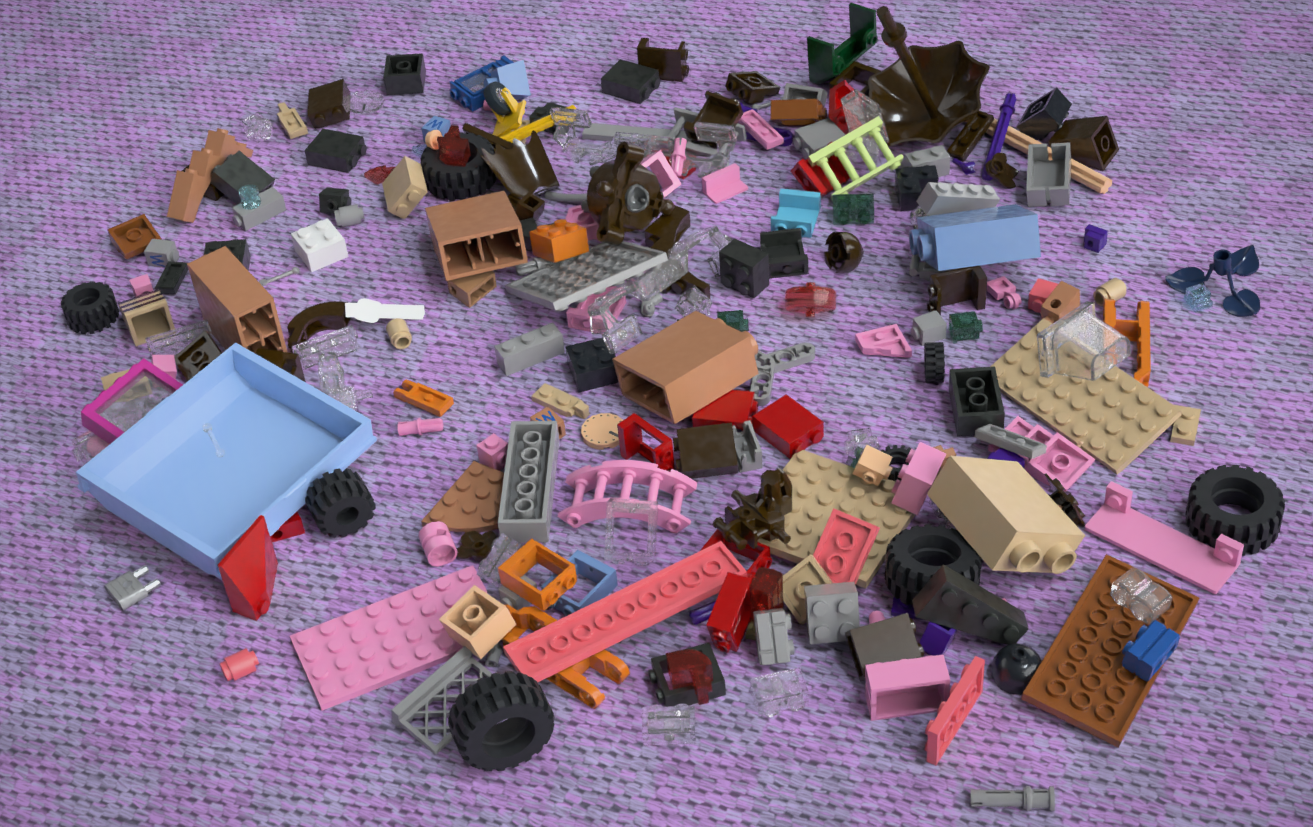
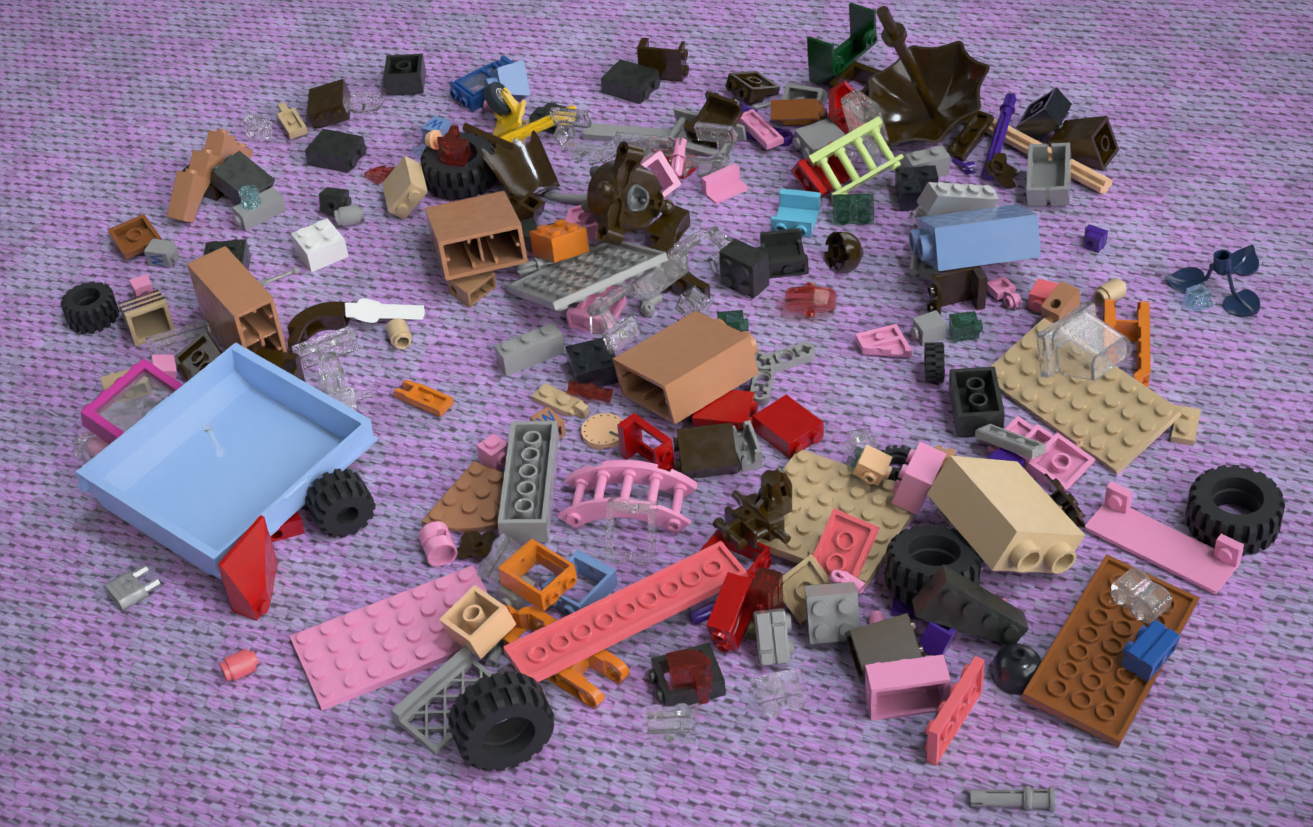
pearl dark grey plate [155,261,188,295] -> none
bright pink axle [398,418,444,436] -> none
none -> clear red pin [567,380,613,403]
none -> bright pink arm [829,569,866,594]

